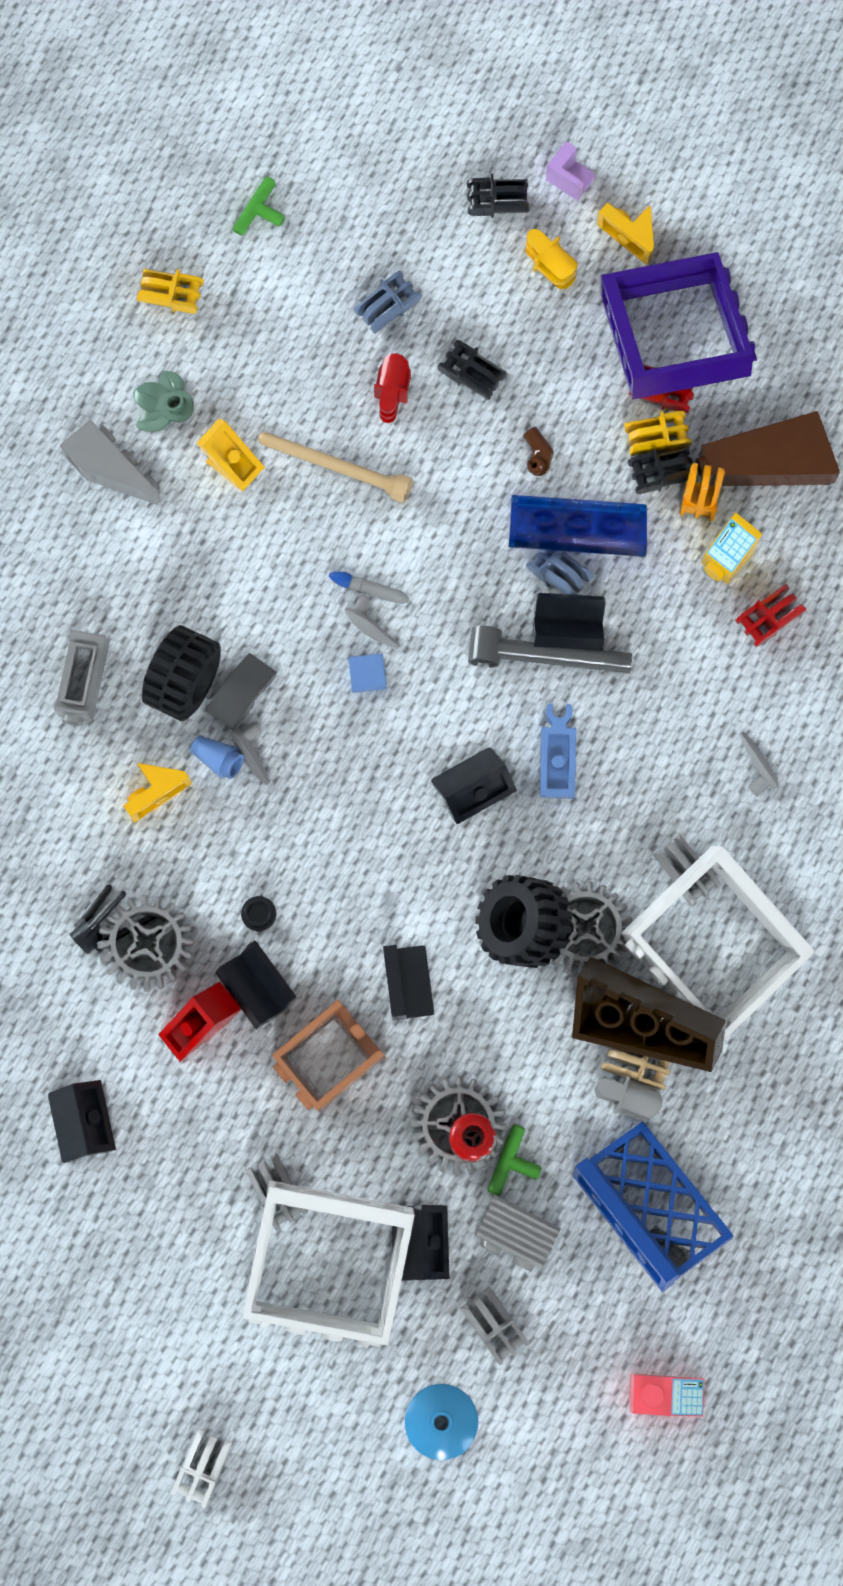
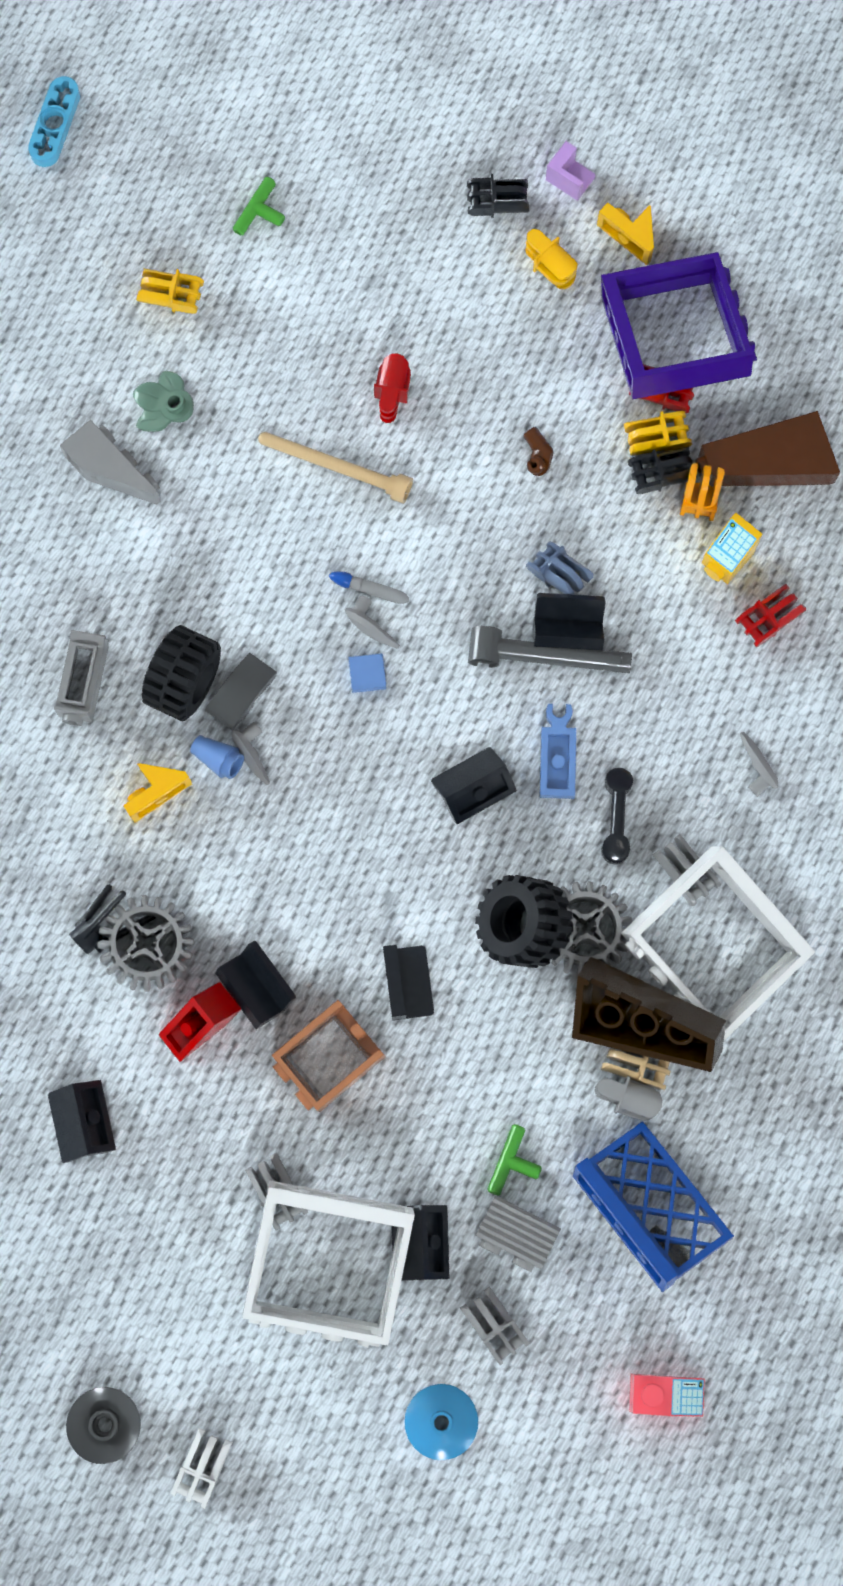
yellow slope [196,419,265,492] -> none
black plate [241,896,277,932] -> none
sand blue arm [353,271,422,334] -> none
light grey gear [410,1076,507,1175] -> none
black arm [437,340,508,400] -> none
red head [449,1113,497,1163] -> none
clear blue tile [508,495,647,557] -> none
none -> medium azure beam [28,76,80,167]
none -> dark grey dish [66,1387,141,1464]
none -> black bar [601,768,634,865]

